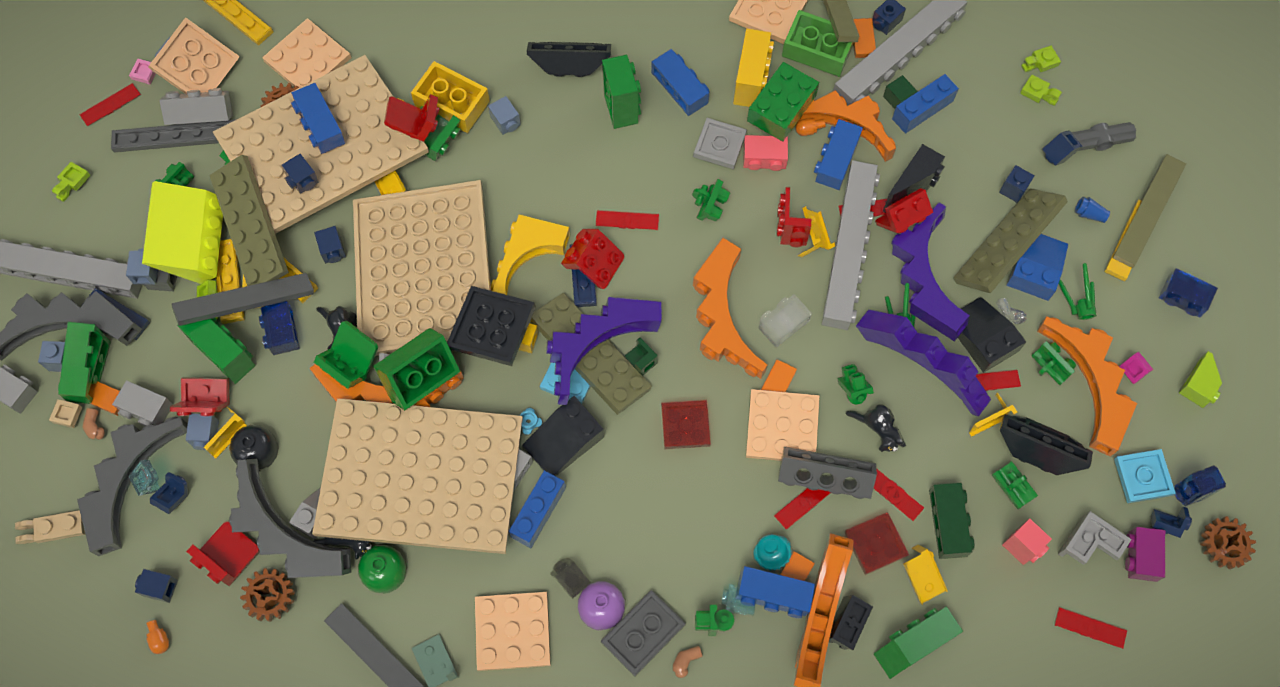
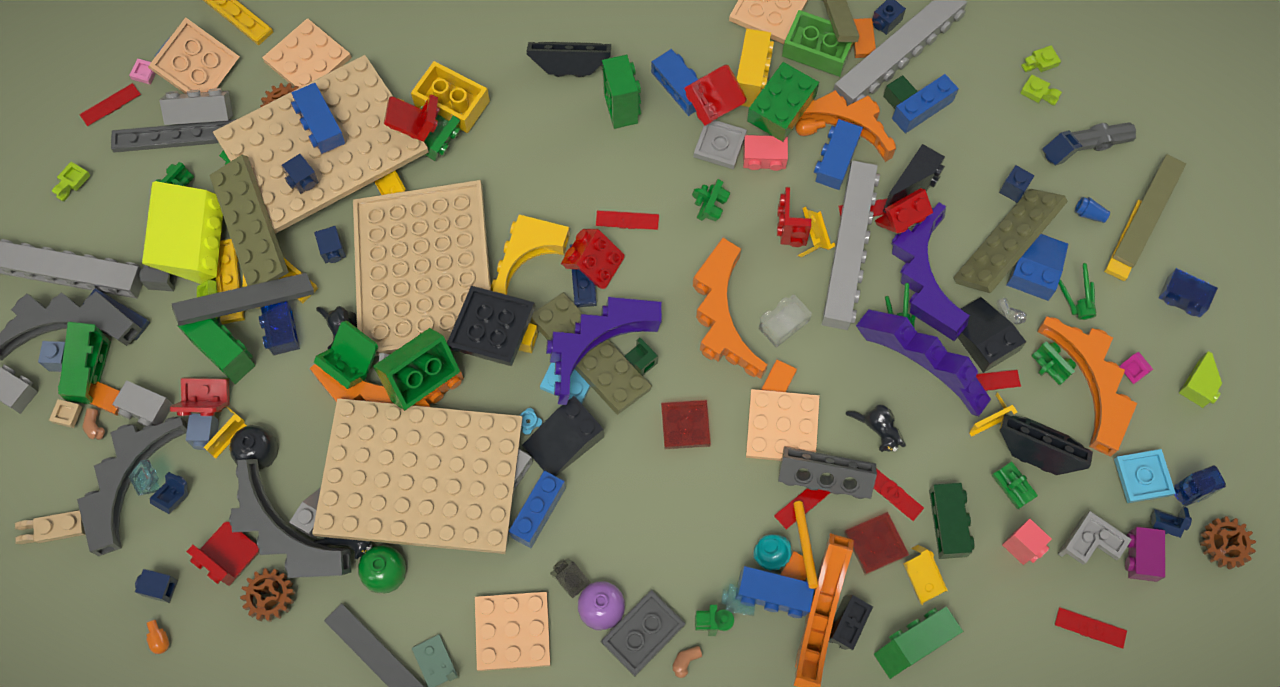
sand blue brick [126,248,158,284] -> none
sand blue brick [488,96,521,135] -> none
green hips [837,364,874,405] -> none
none -> red bracket [684,64,747,126]
none -> light orange bar [794,501,818,589]

